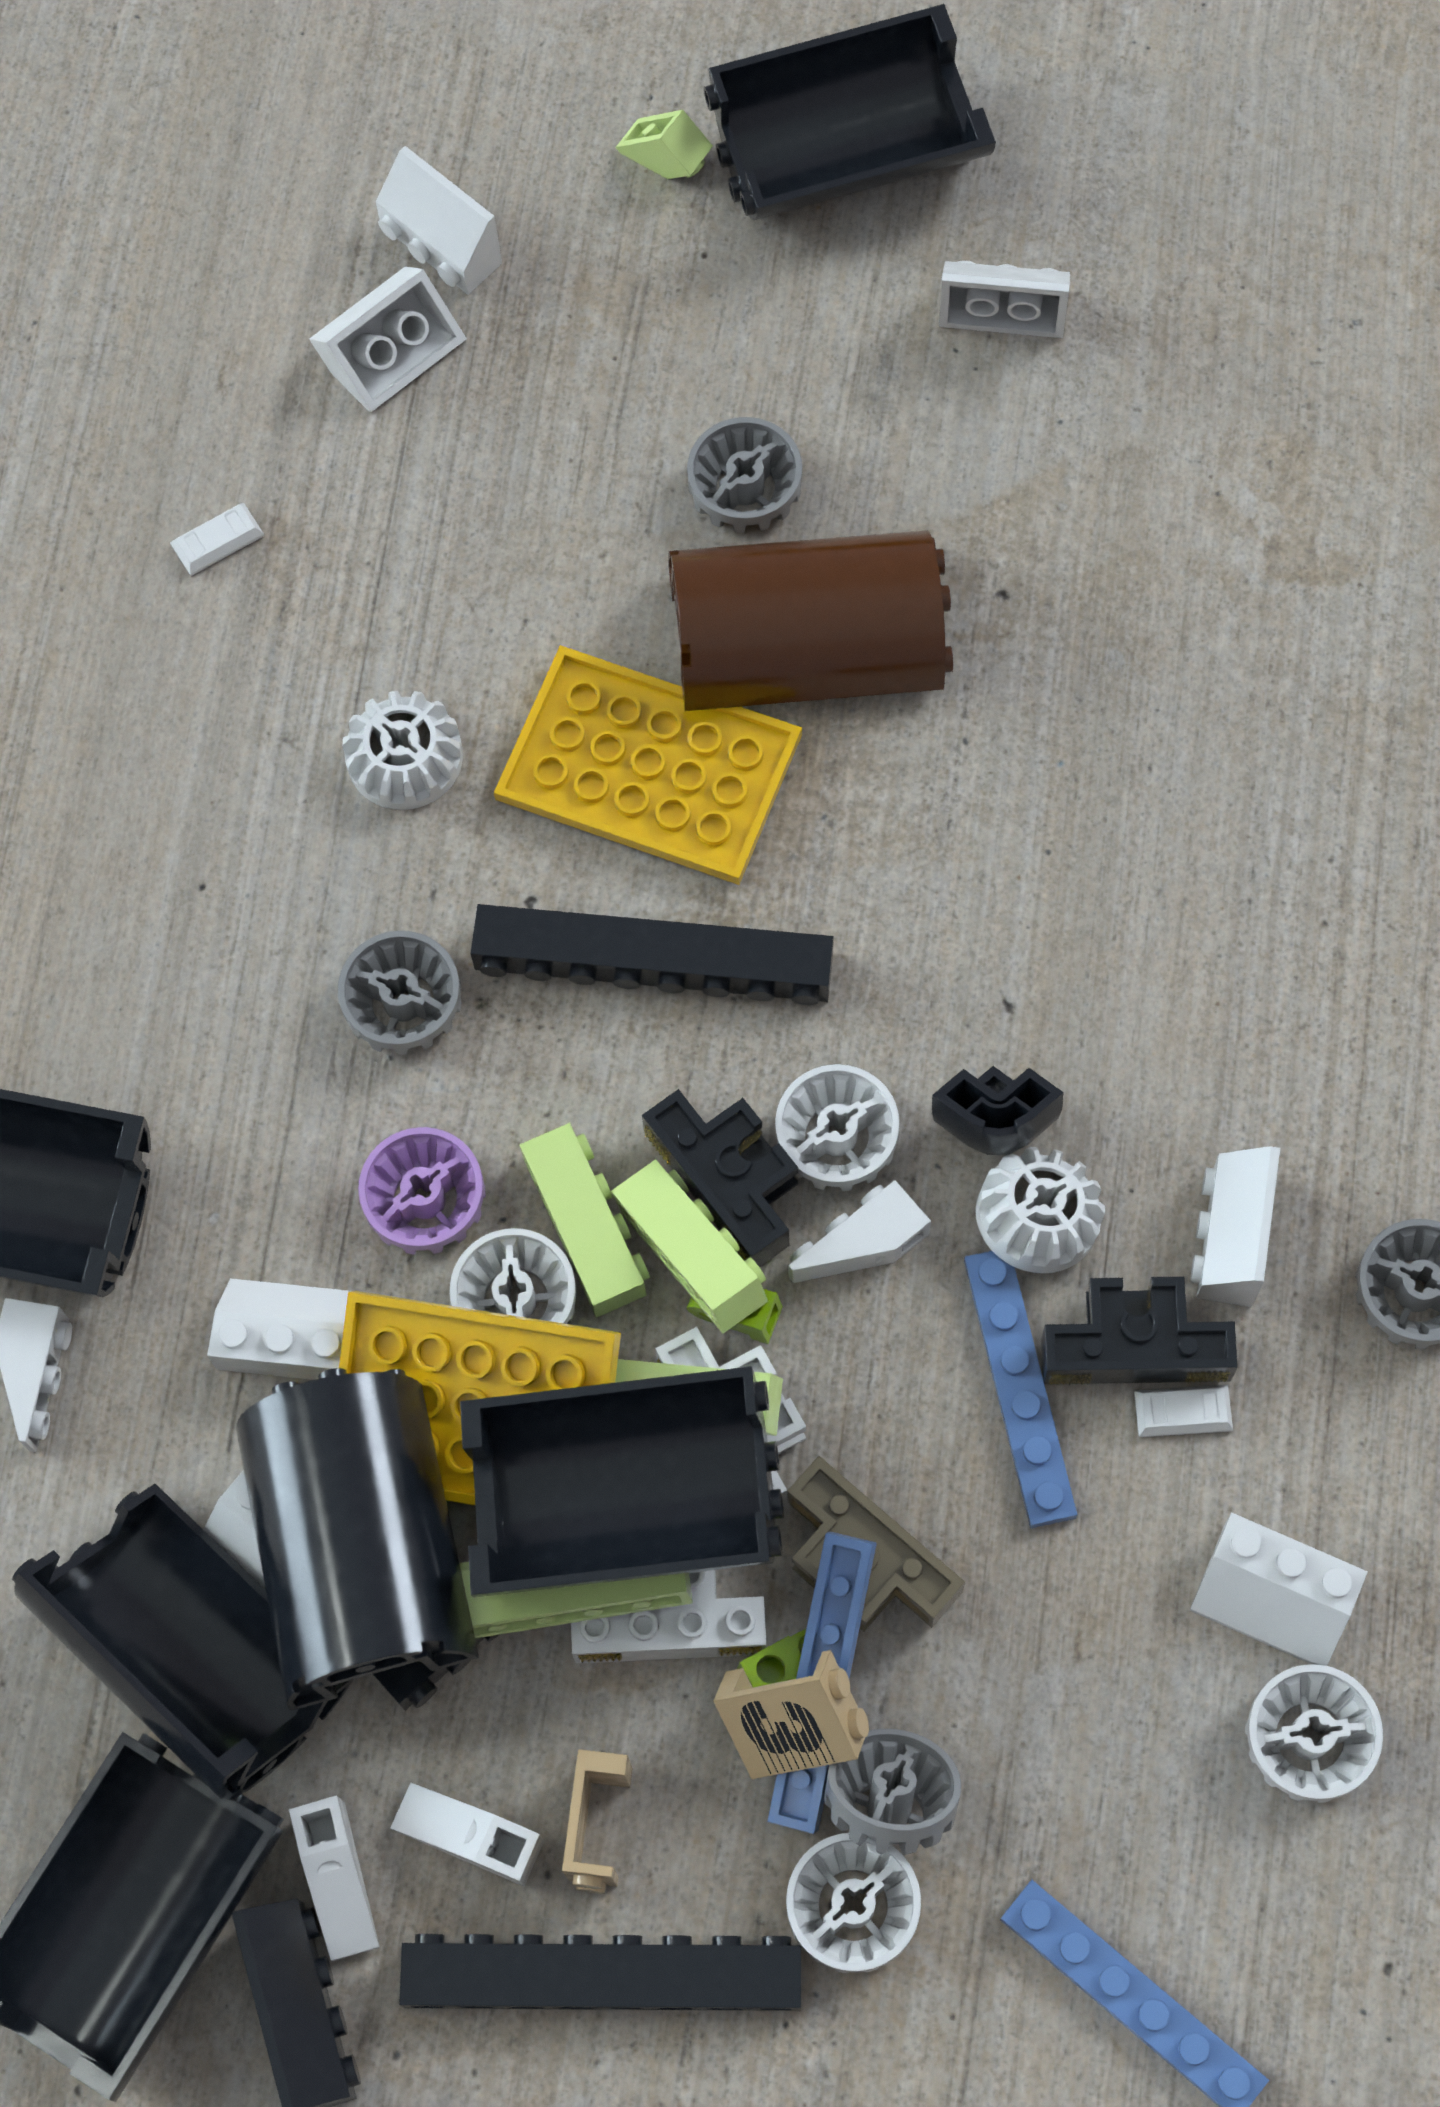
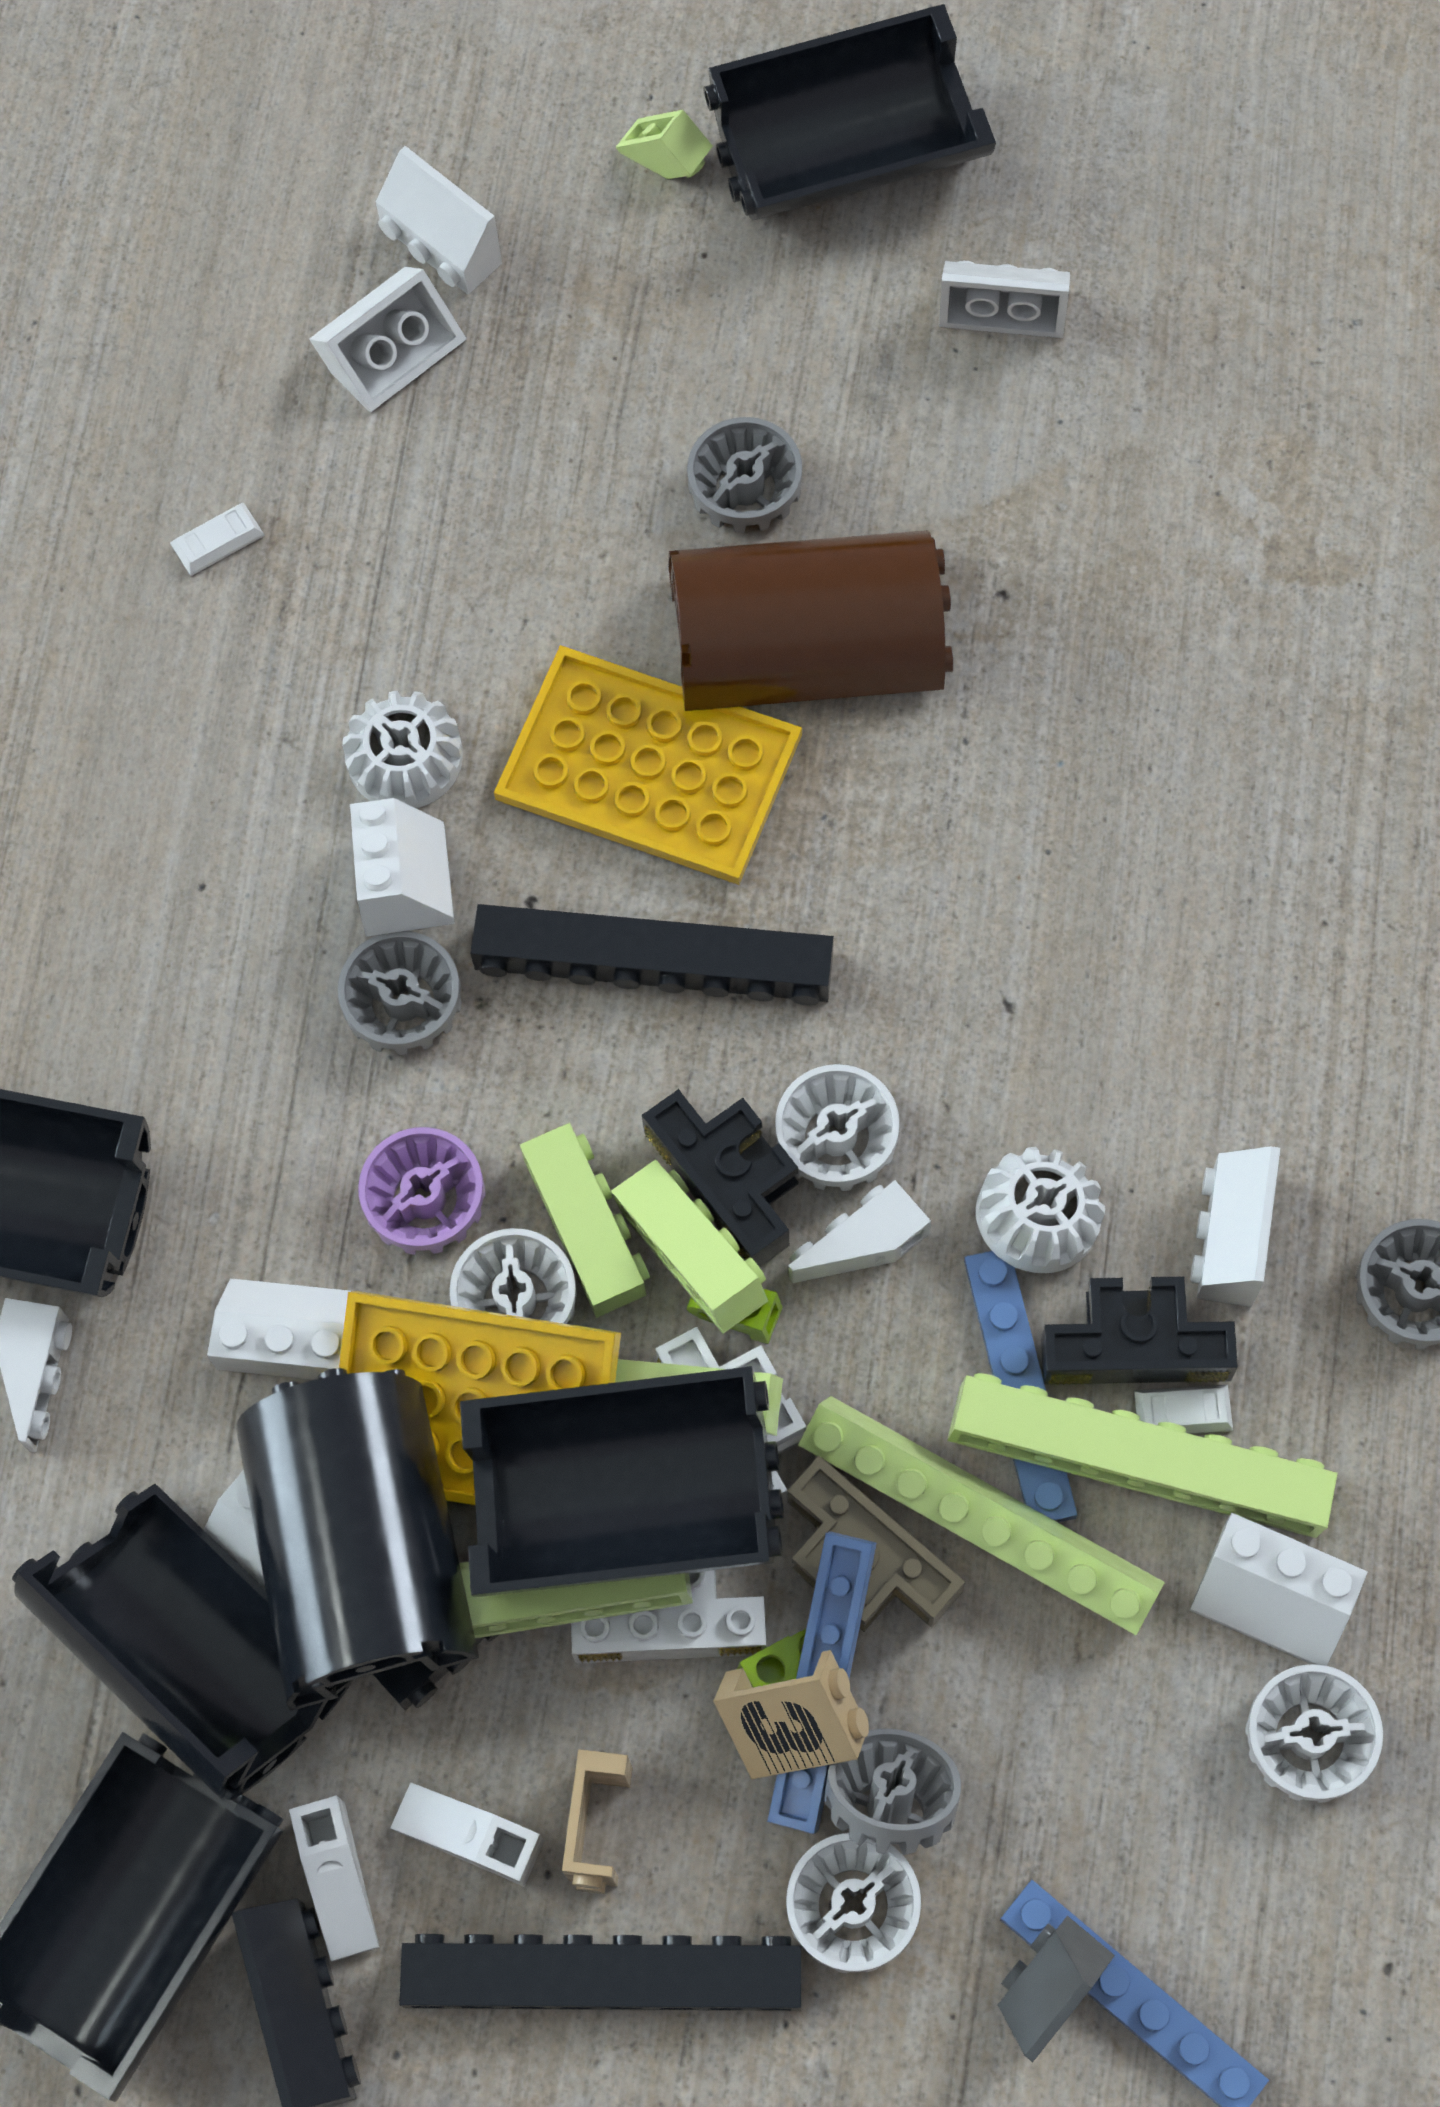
black brick [932,1066,1064,1155] -> none
none -> white slope [350,798,455,937]
none -> yellowish green brick [798,1396,1165,1635]
none -> yellowish green brick [947,1373,1338,1538]
none -> dark grey slope [998,1916,1115,2063]

